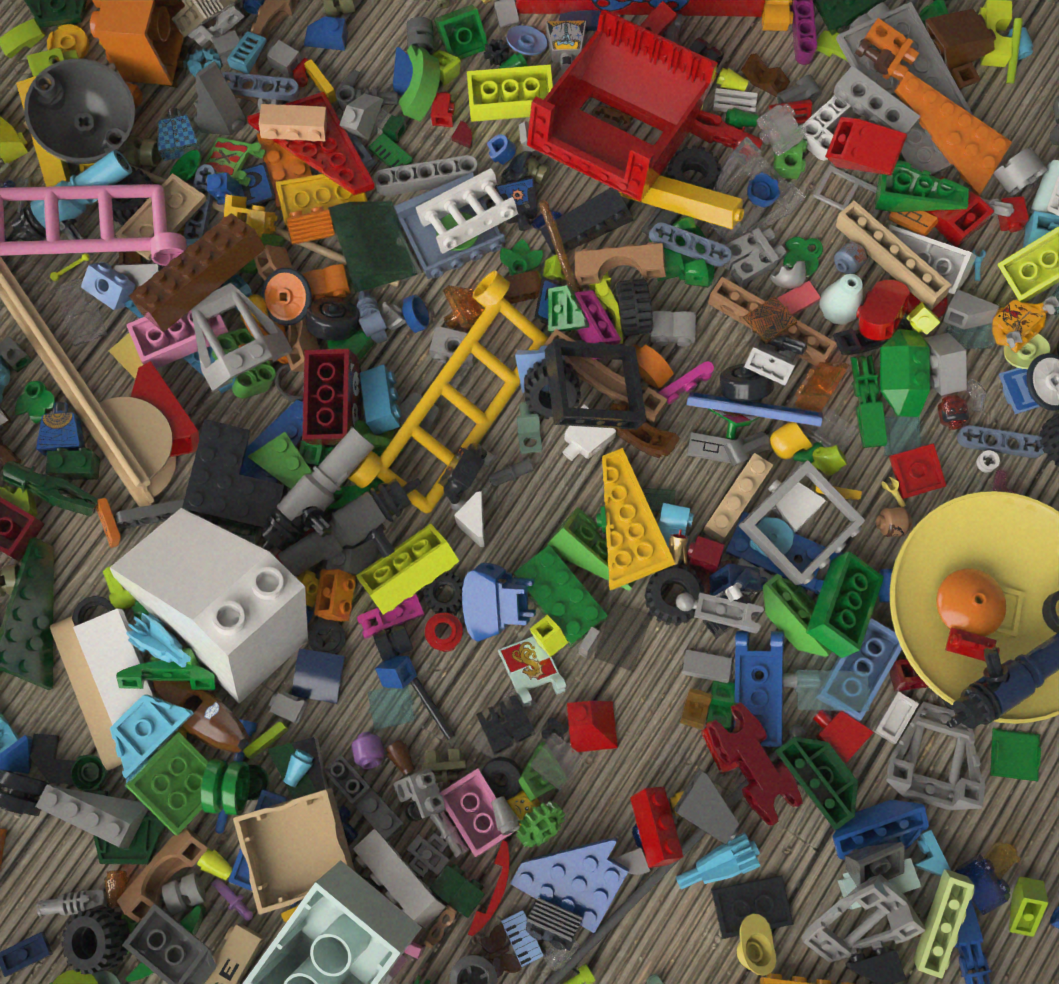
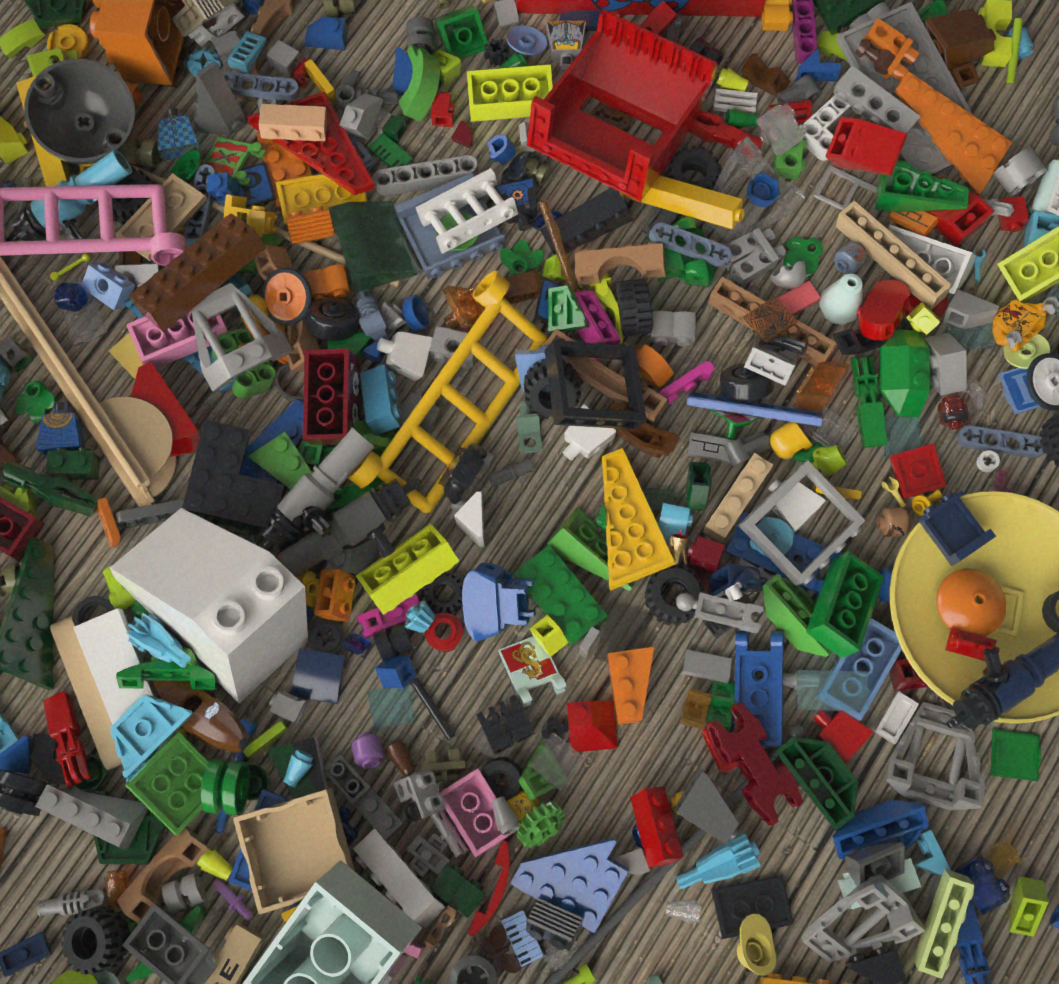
none -> red arm [43,691,91,787]
none -> clear blue head [53,282,88,312]
none -> clear blue slope [342,633,372,658]
none -> blue slope [362,337,386,364]
none -> white torso [377,332,433,381]
none -> medium azure piece [404,601,435,633]
none -> orange wedge [607,647,654,725]
none -> clear cone [666,900,702,925]
none -> dark green brick [685,462,712,510]
none -> blue slope [795,49,841,82]
none -> yellow plate [911,489,943,516]
none -> dark blue panel [918,491,996,566]

